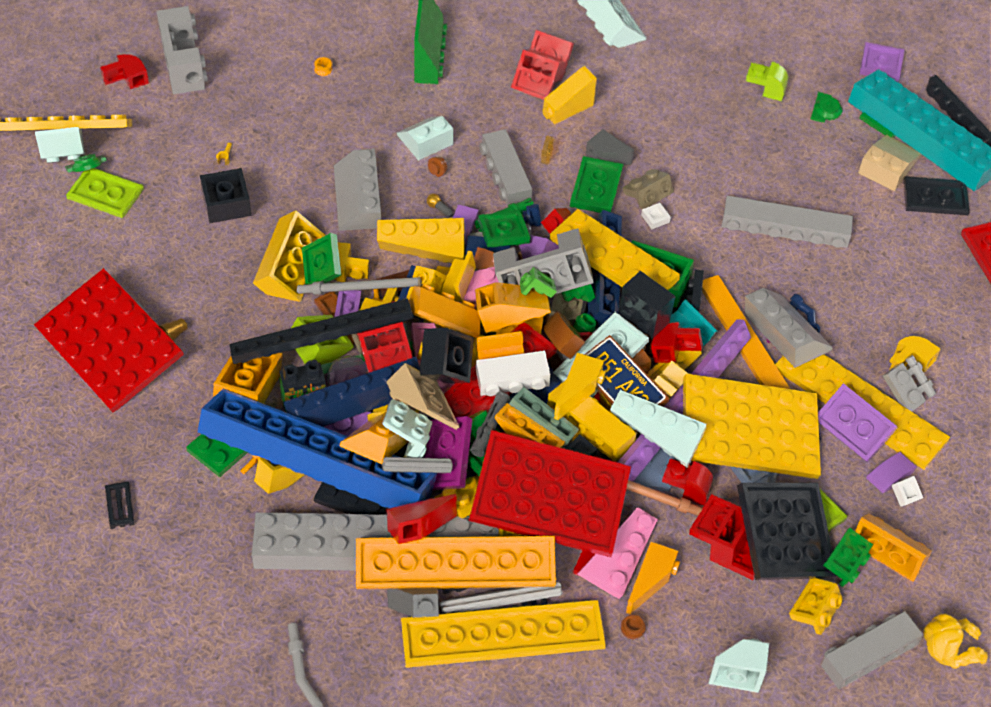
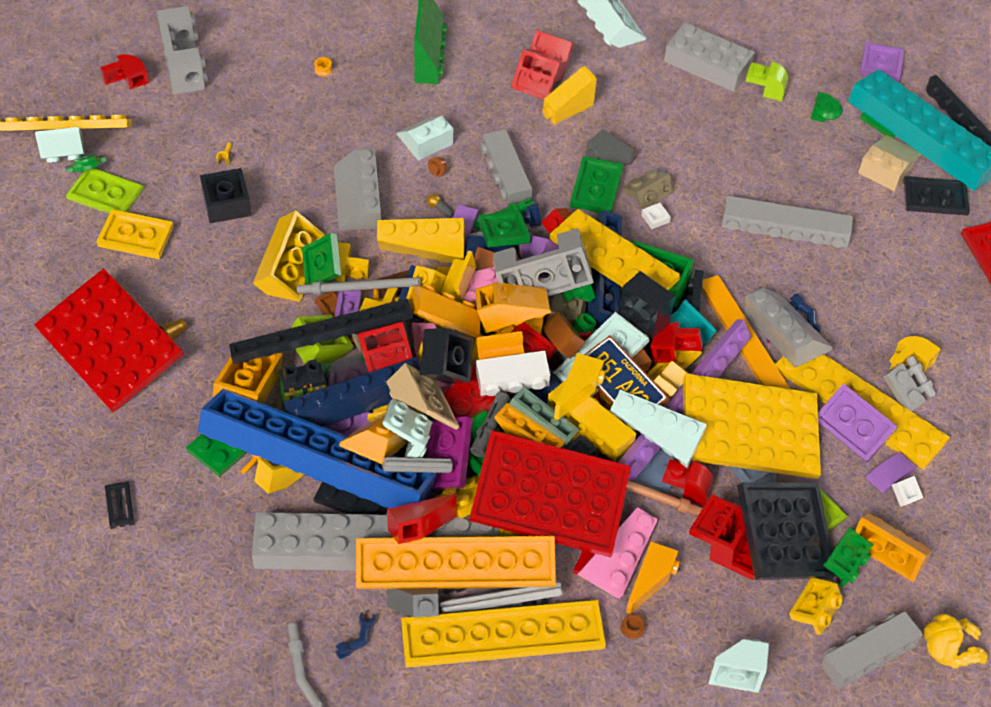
bright green bracket [520,267,557,298] -> none
clear yellow tile [541,135,554,165] -> none
none -> yellow plate [97,209,174,259]
none -> dark blue arm [335,612,375,660]
none -> light grey brick [664,22,755,92]

